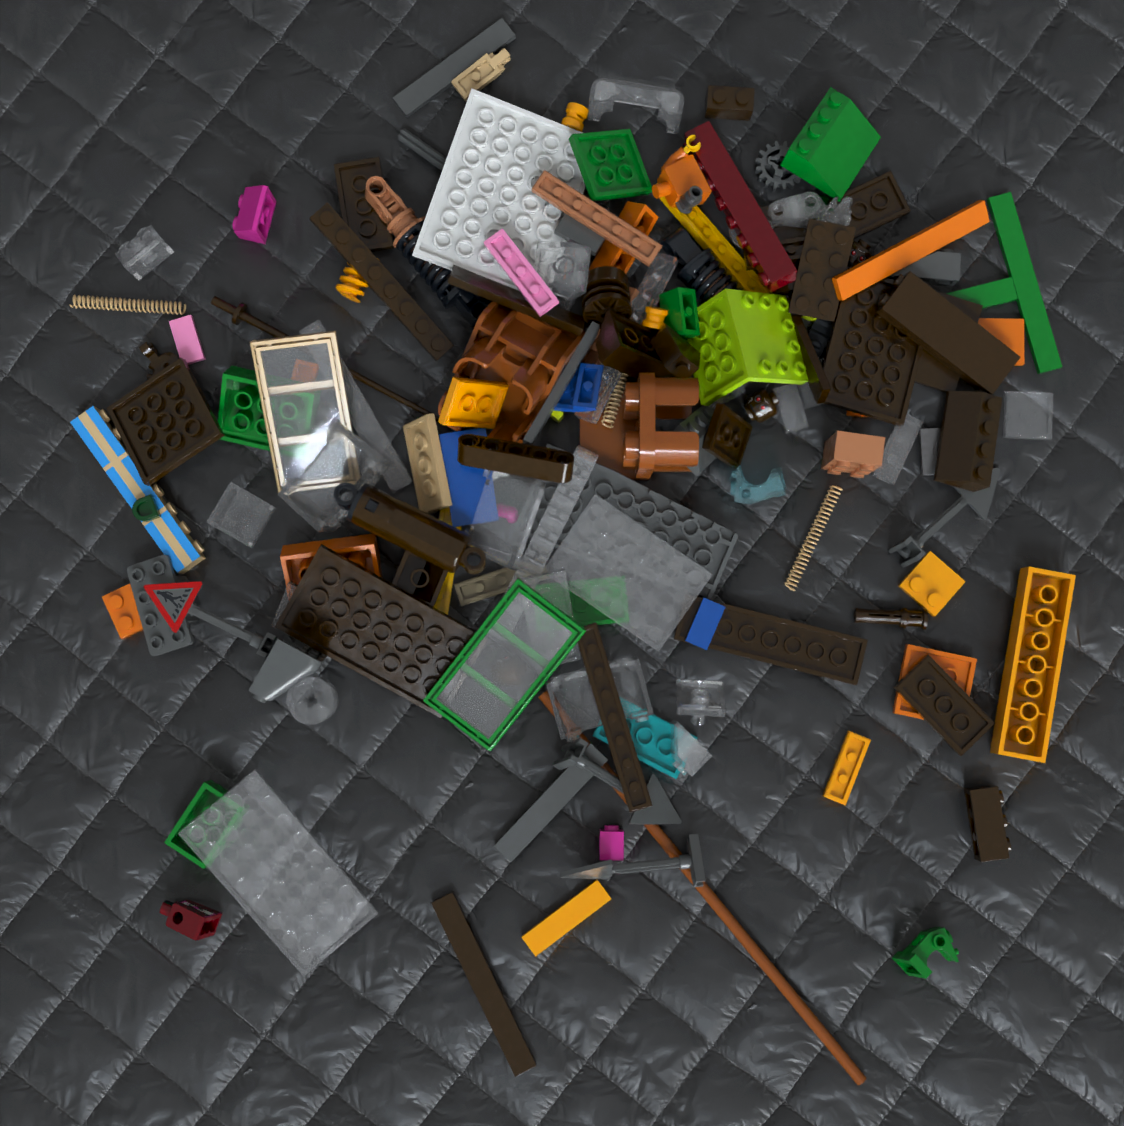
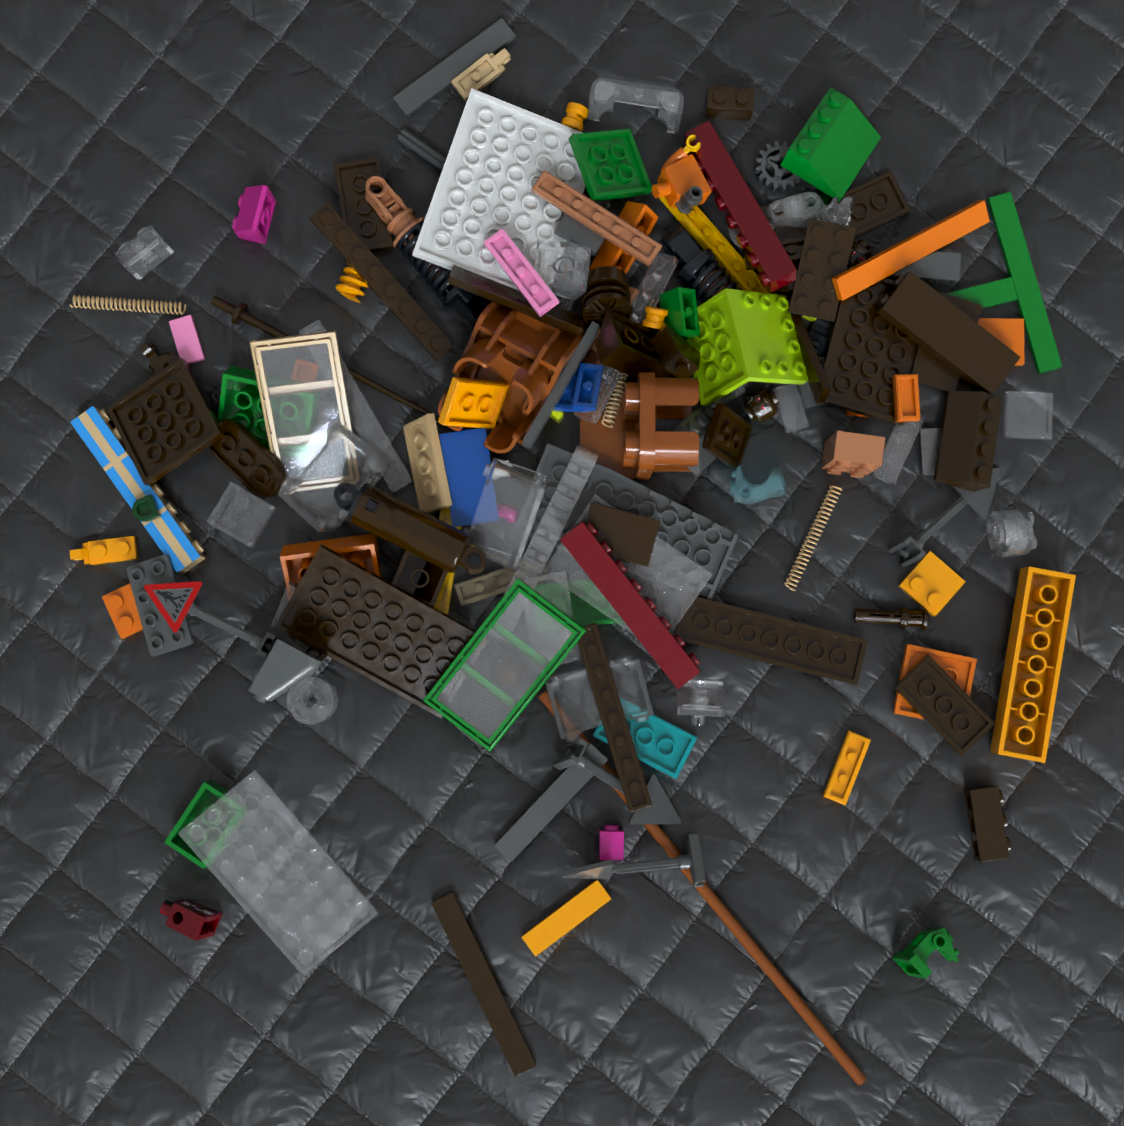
dark brown beam [457,434,574,483] -> none
clear slope [671,720,712,776] -> none
blue tile [685,598,725,650] -> none
none -> light orange hinge [69,536,139,565]
none -> dark brown tile [210,419,285,497]
none -> dark red brick [560,520,701,689]
none -> dark brown tile [586,502,660,567]
none -> orange tile [892,374,921,422]
none -> clear brick [986,508,1037,558]

